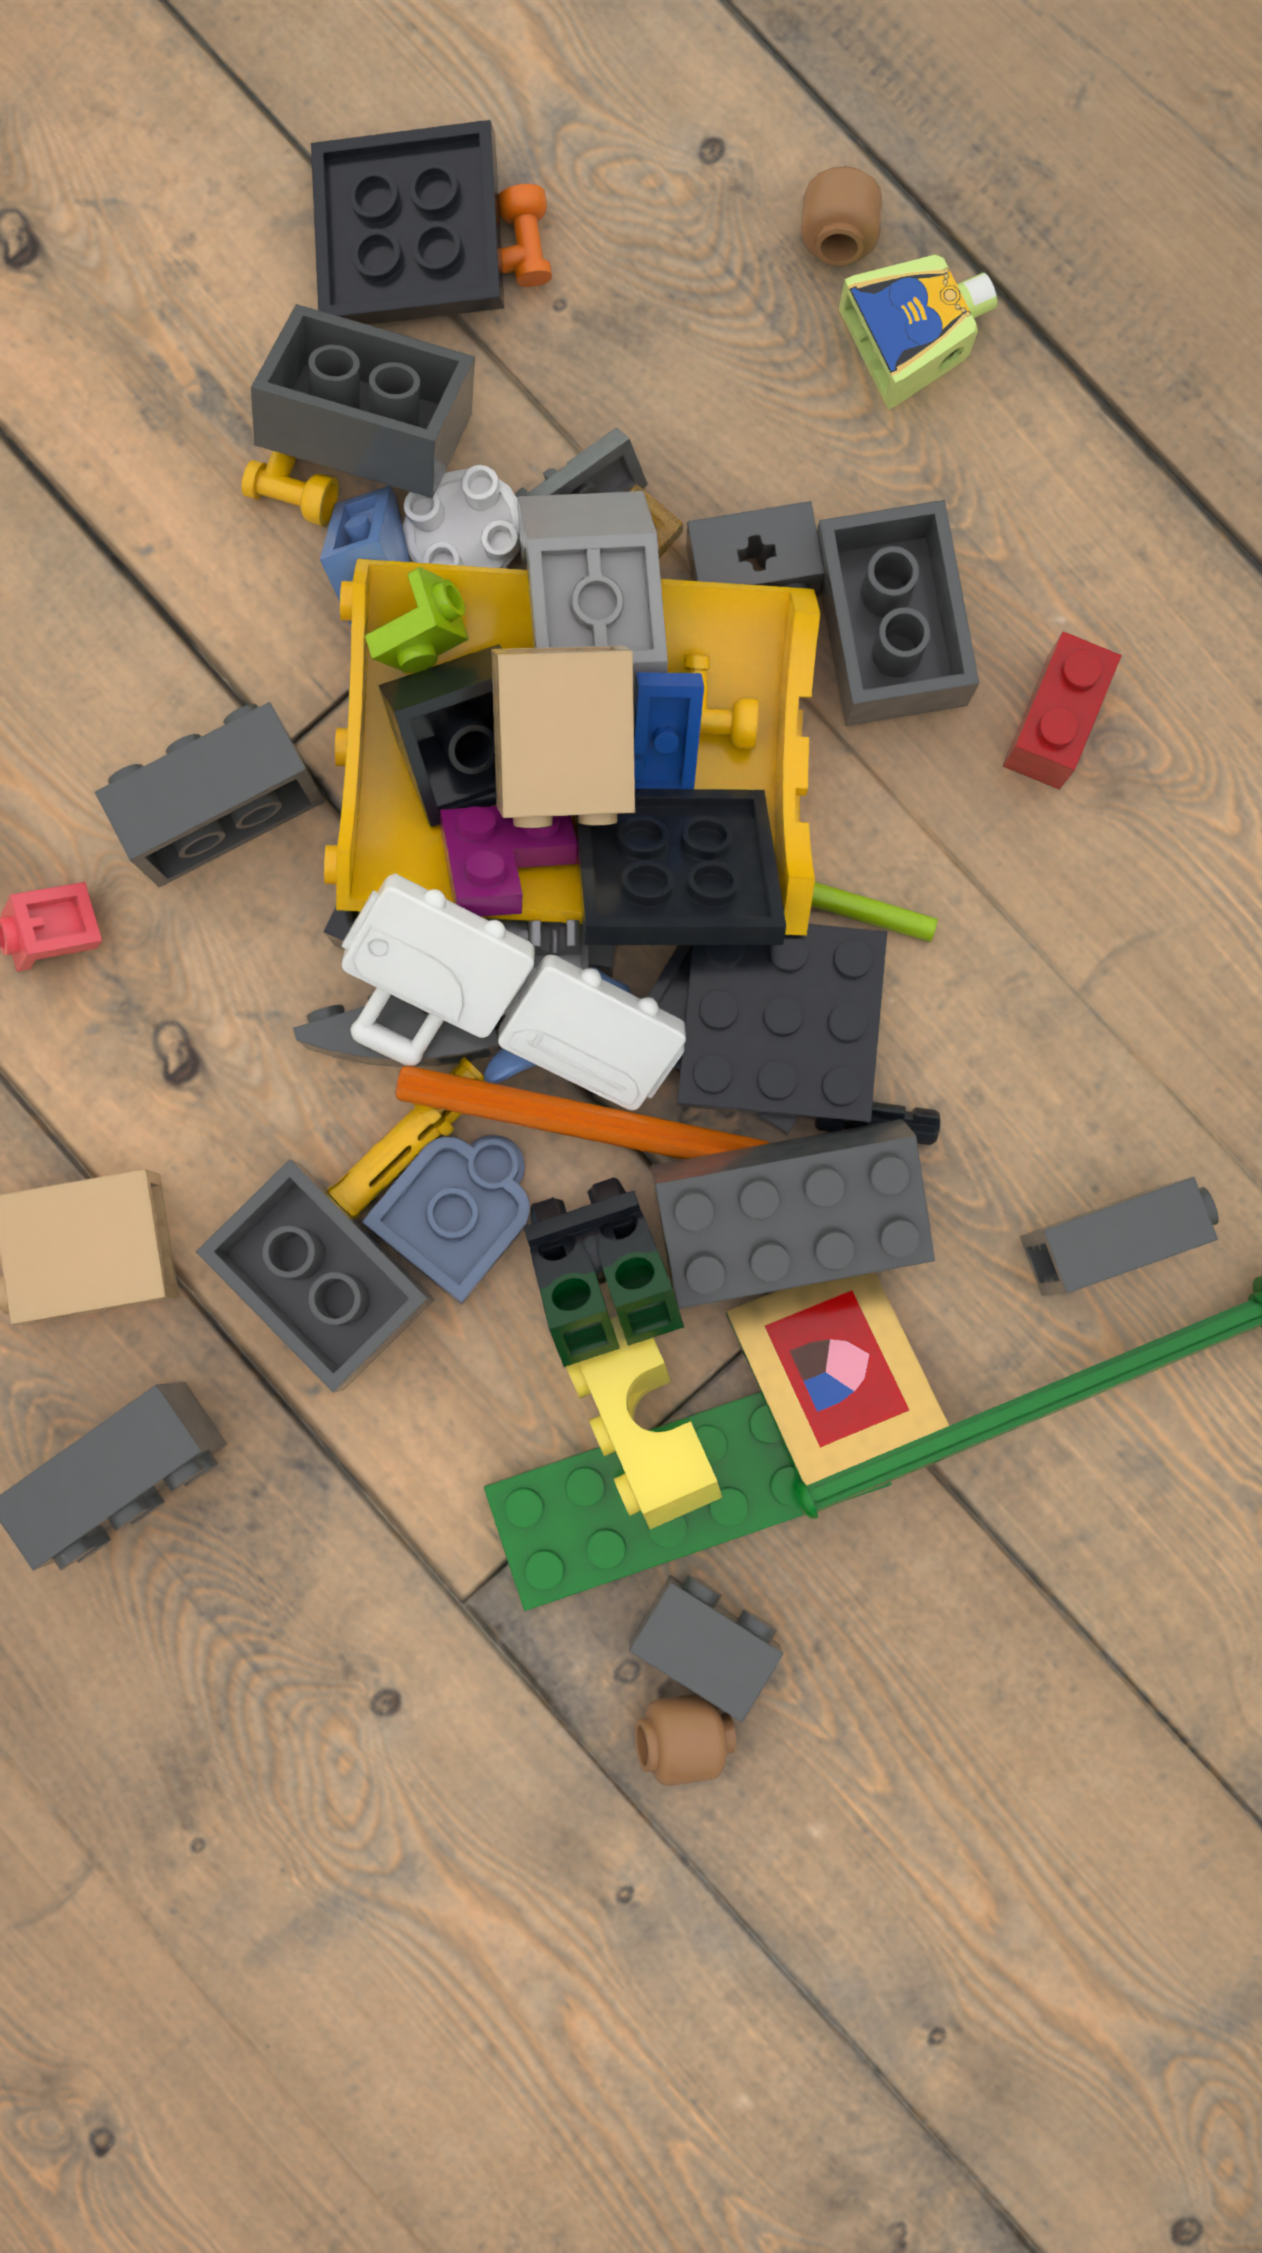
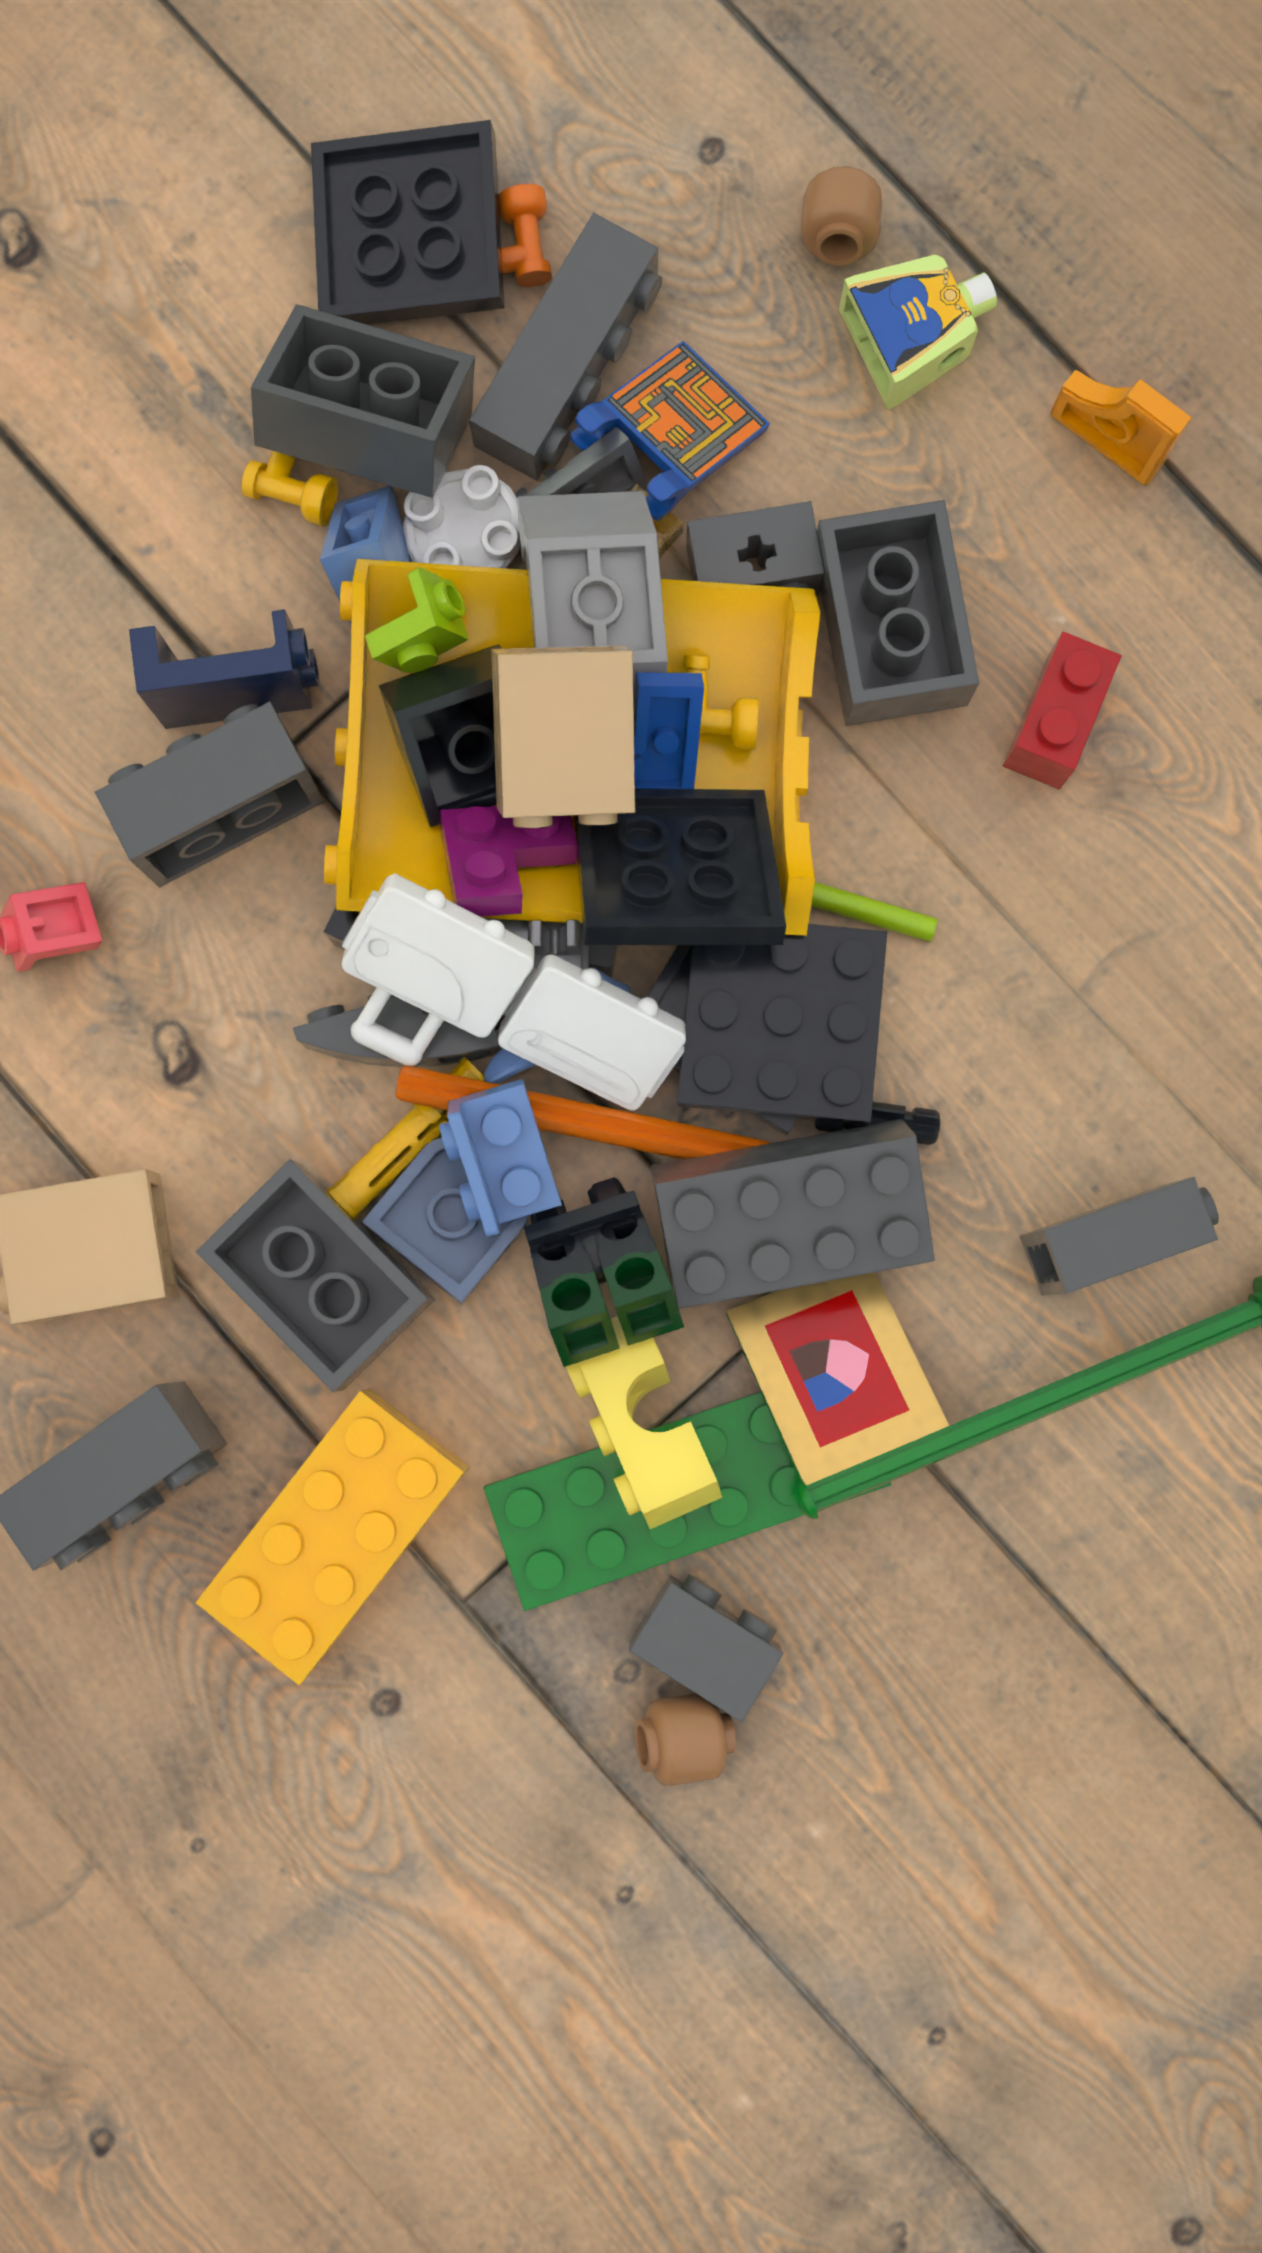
none -> panel [129,609,320,729]
none -> yellow piece [195,1389,470,1685]
none -> medium blue bracket [439,1079,562,1237]
none -> dark grey brick [469,212,662,481]
none -> flag [570,341,770,521]
none -> light orange tile [1050,370,1192,486]

